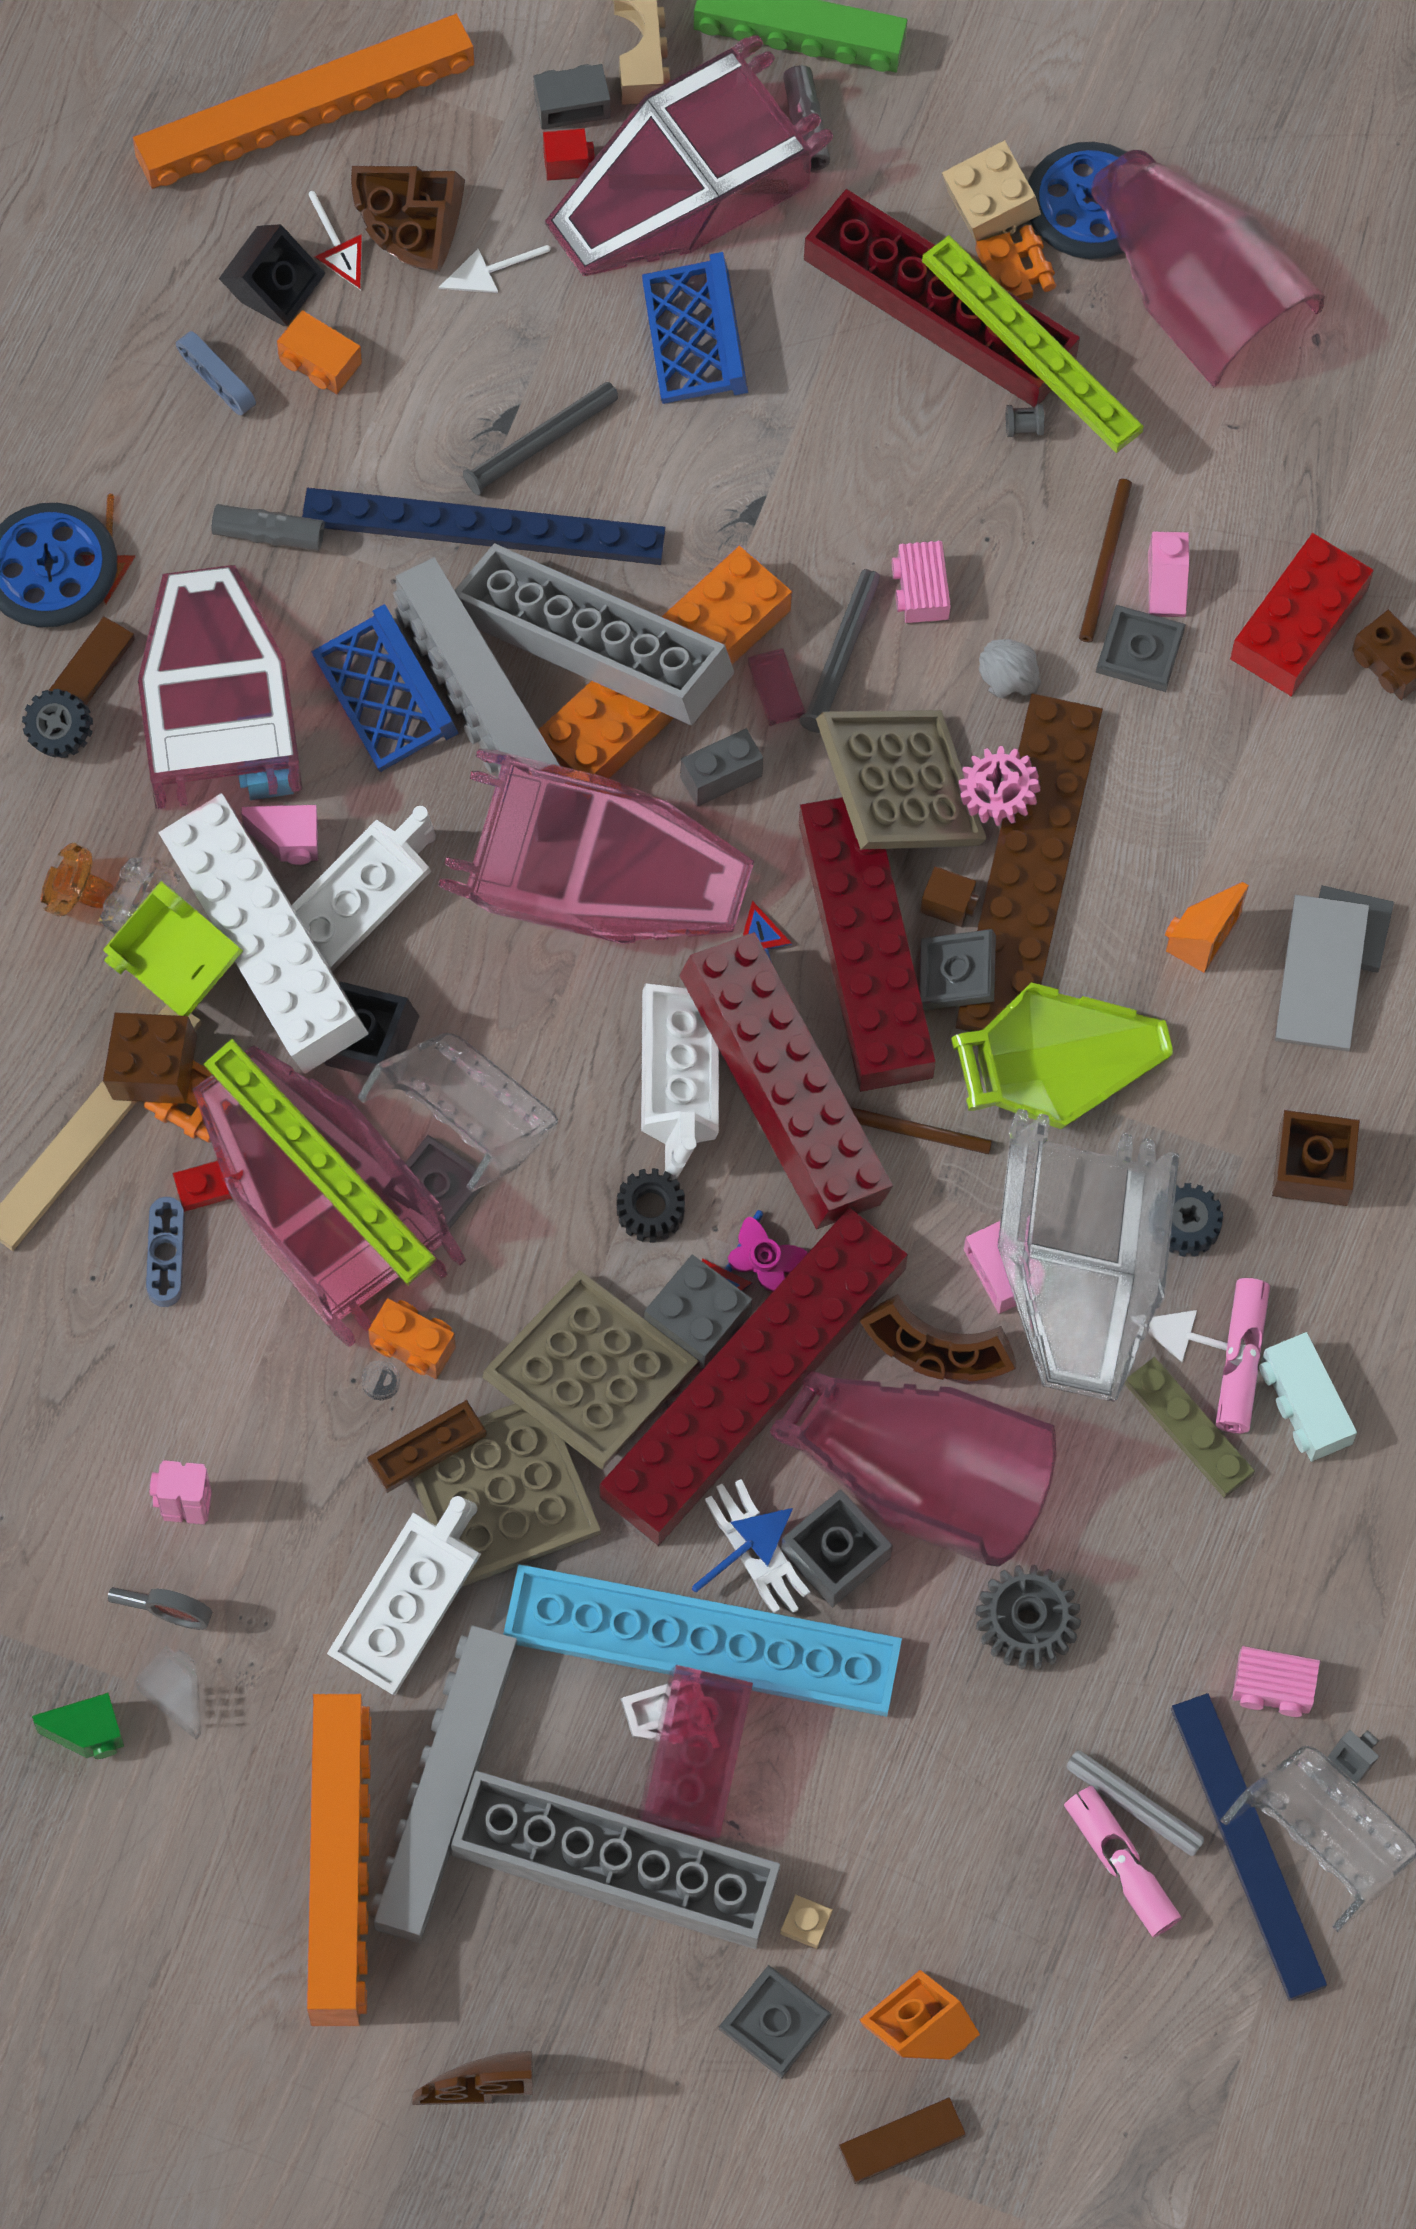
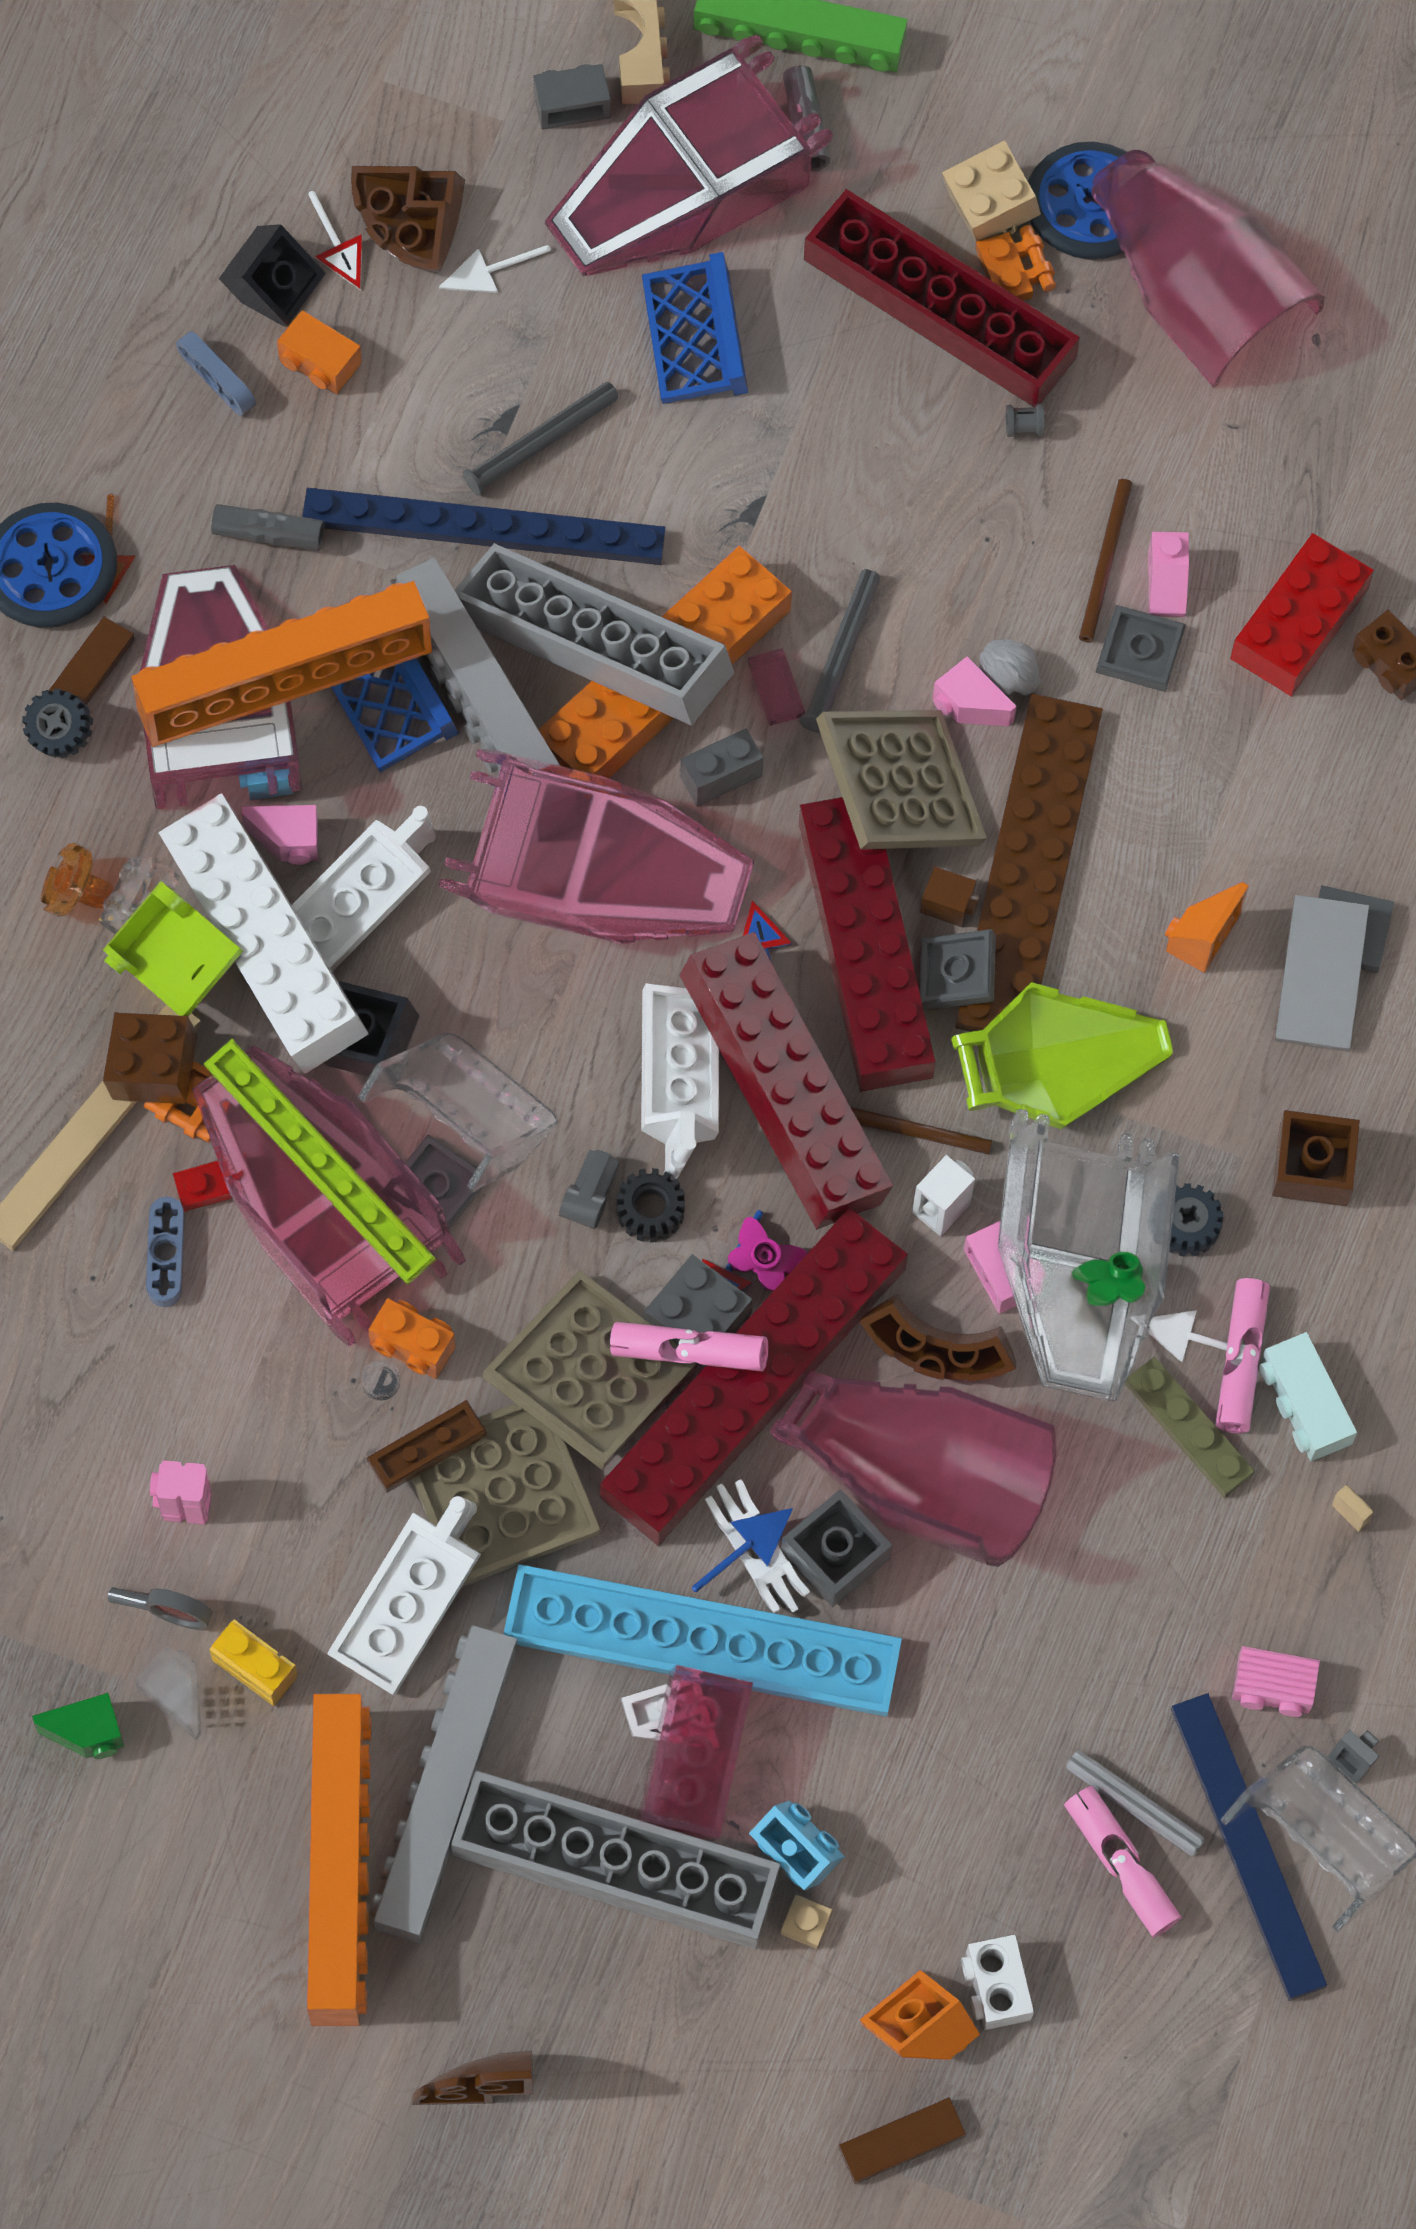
orange brick [133,13,474,189] -> none
red brick [543,128,595,181] -> none
dark grey tile [719,1964,831,2079] -> none
bright pink brick [892,540,951,623] -> none
lime tile [922,235,1144,453] -> none
bright pink gear [959,746,1040,826] -> none
dark grey gear [975,1564,1081,1670] -> none
none -> orange brick [131,581,432,747]
none -> yellow brick [209,1620,298,1707]
none -> dark grey piece [559,1150,619,1229]
none -> bright pink piece [610,1322,768,1371]
none -> medium azure brick [749,1800,845,1890]
none -> white brick [912,1155,975,1237]
none -> bright pink slope [933,657,1017,726]
none -> white brick [961,1935,1034,2030]
none -> green plate [1072,1252,1145,1306]
none -> tan tile [1332,1485,1373,1532]

